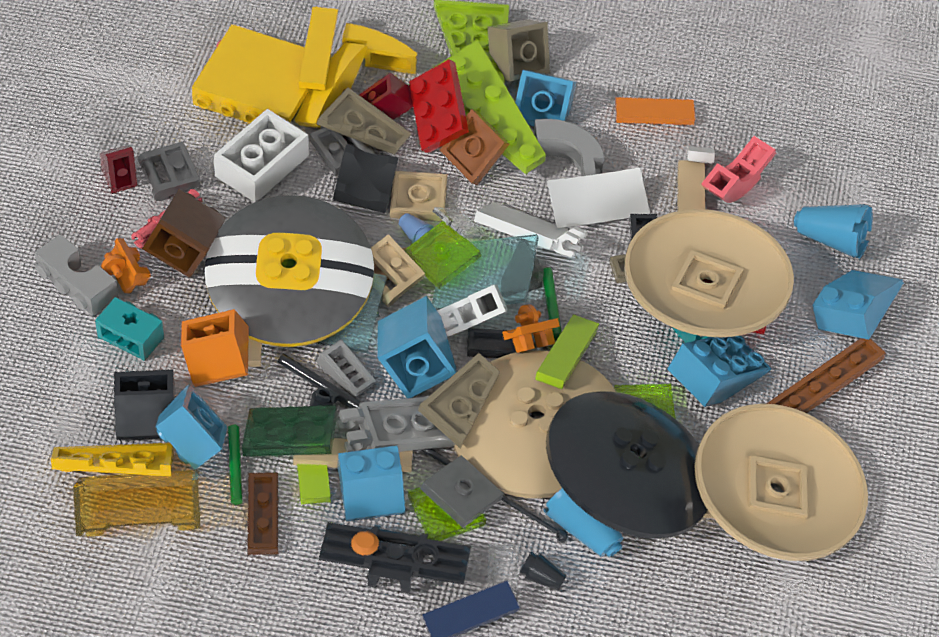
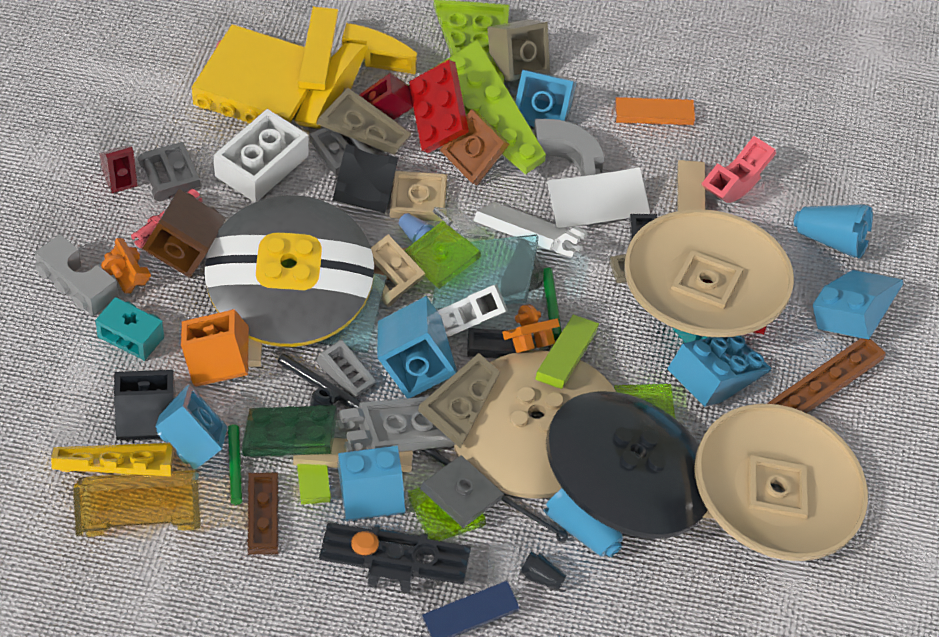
white tile [687,146,715,164] -> none

